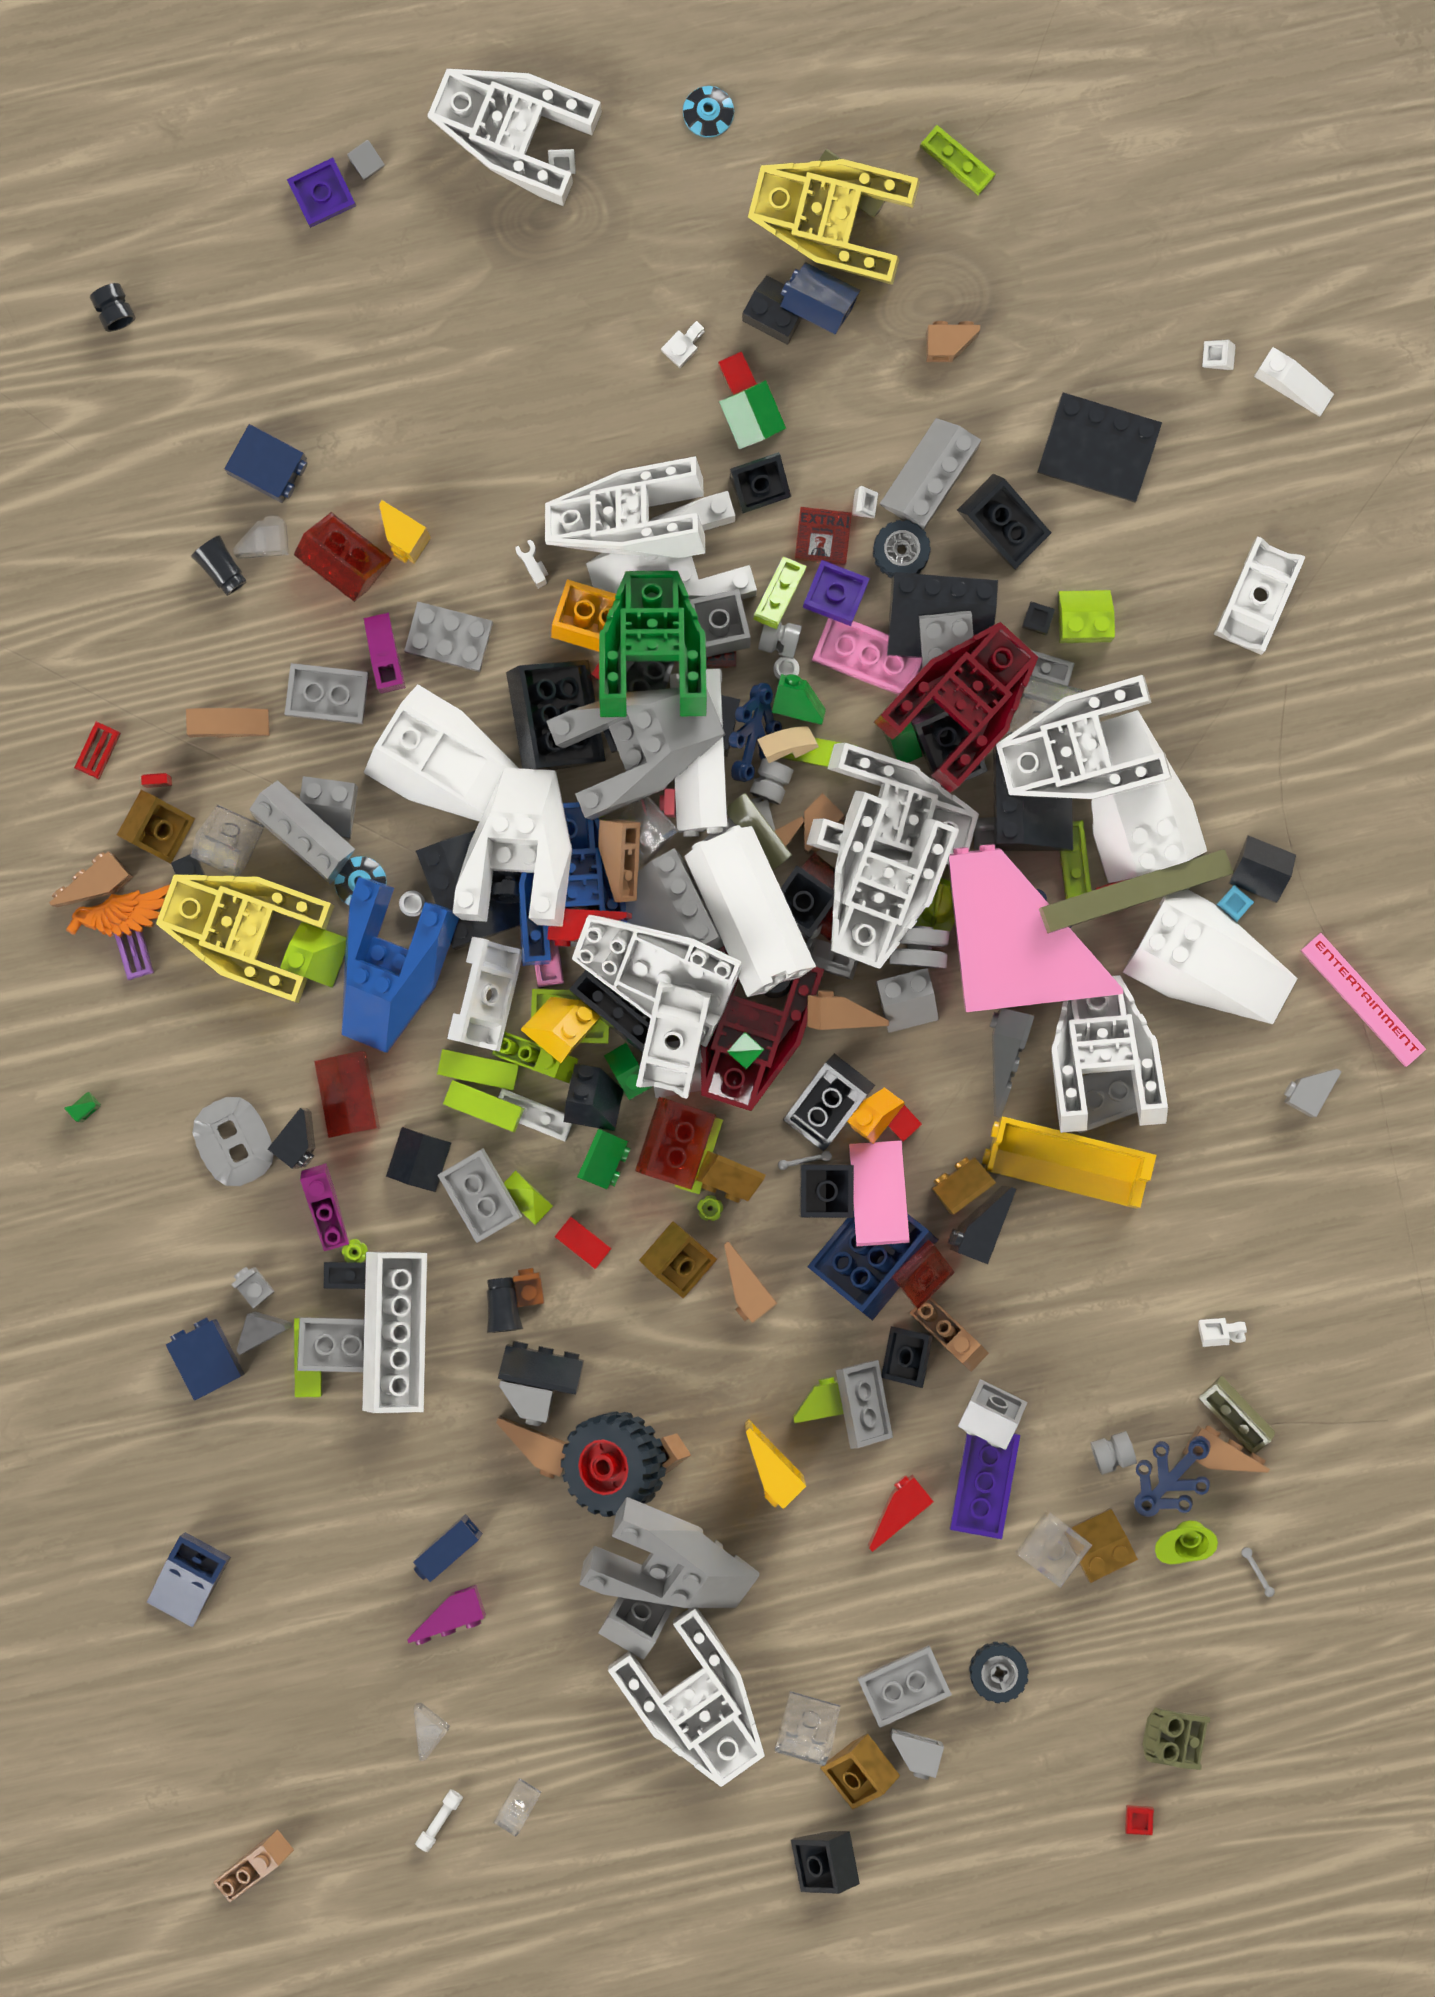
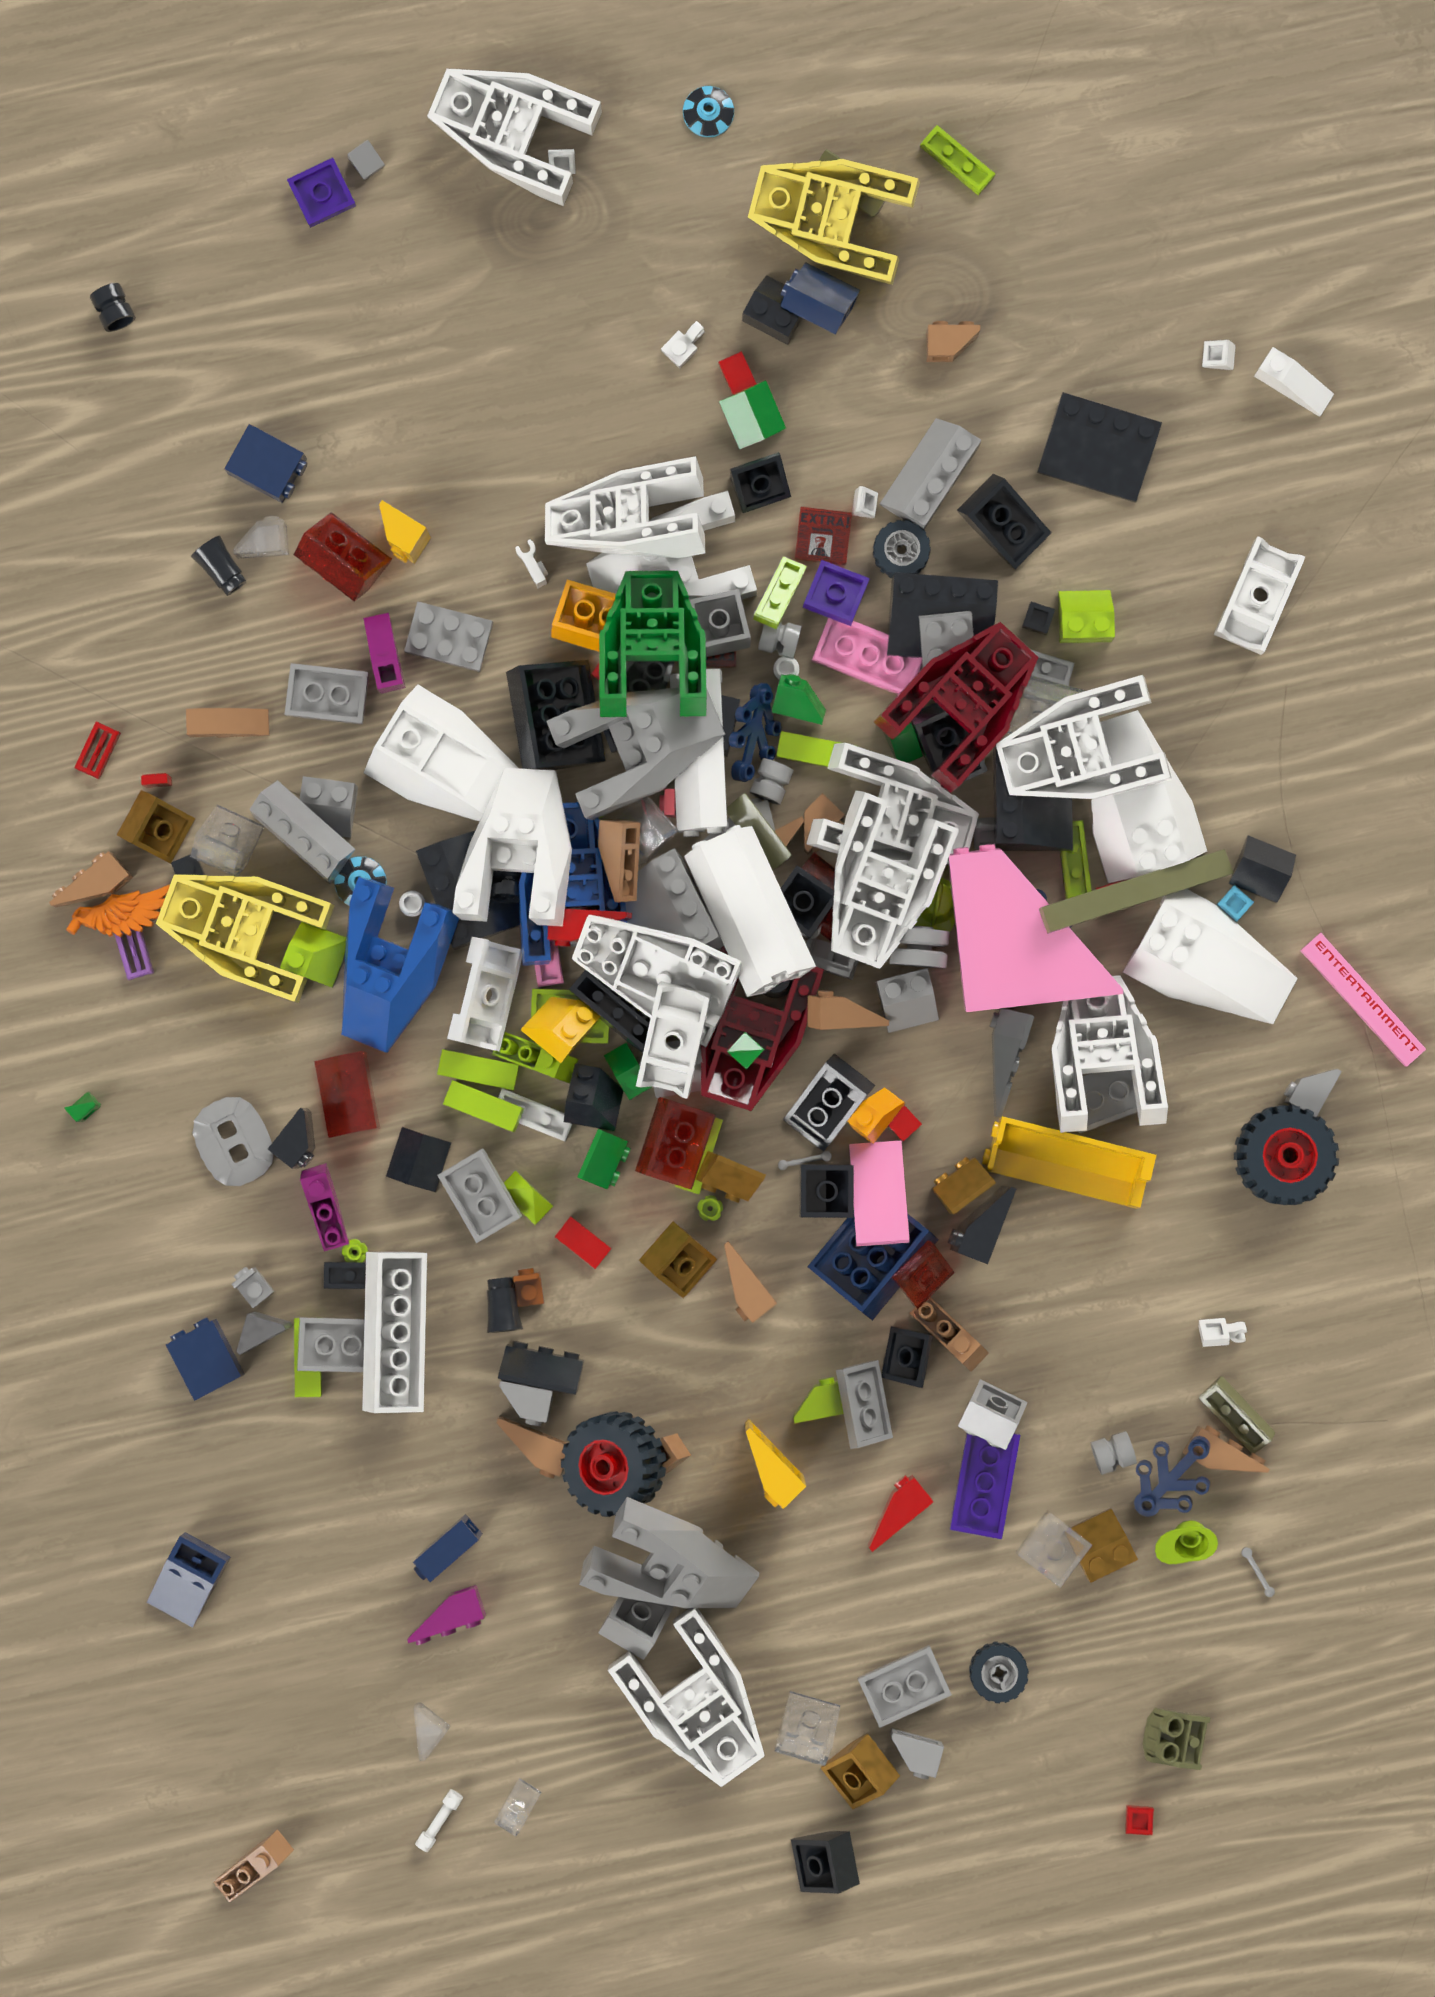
tan slope [757,726,818,763] -> none
none -> black wheel [1234,1105,1339,1205]

